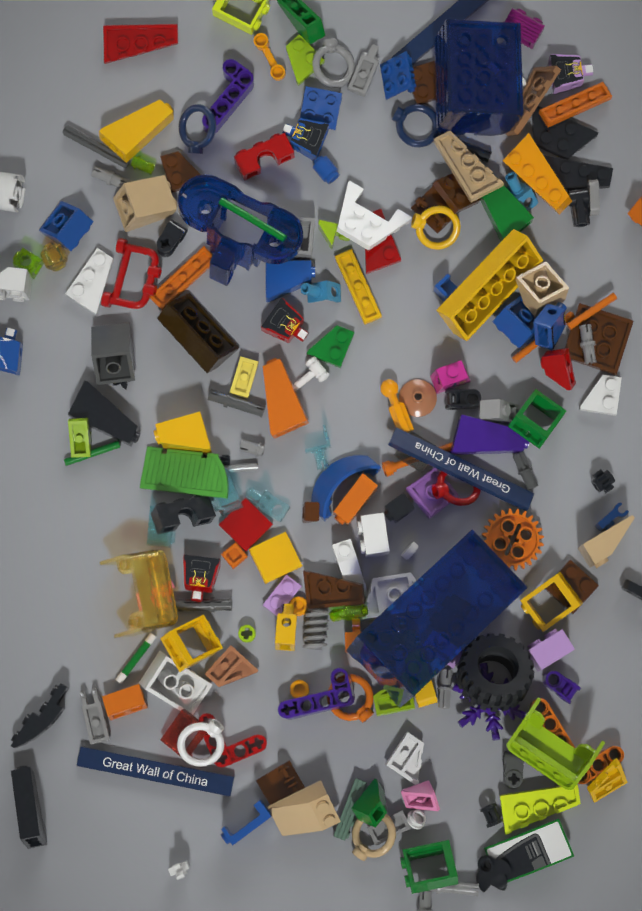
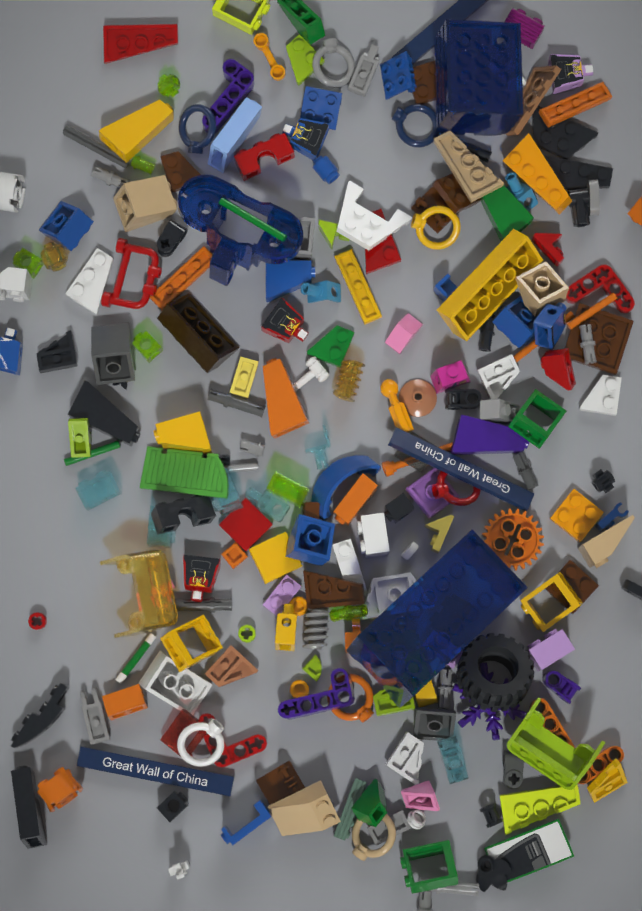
none -> red bush [28,612,47,630]
none -> black wing [36,330,78,374]
none -> orange brick [37,767,83,812]
none -> clear light blue brick [75,470,122,511]
none -> clear neon green brick [132,331,163,363]
none -> clear neon green gear [157,74,180,97]
none -> black brick [157,791,189,822]
none -> light blue slope [208,97,262,173]
none -> clear neon green brick [266,471,310,509]
none -> blue slope [286,514,335,566]
none -> lime tile [302,654,322,682]
none -> clear yellow piece [333,360,365,402]
none -> bright pink slope [385,313,423,354]
none -> dark grey slope [414,708,456,742]
none -> light yellow slope [425,515,454,553]
none -> clear light blue slope [437,736,468,784]
none -> white wing [477,354,520,400]
none -> black axle [479,314,496,352]
none -> red slope [531,233,564,267]
none -> light orange plate [550,489,604,543]
none -> red beam [565,265,635,314]

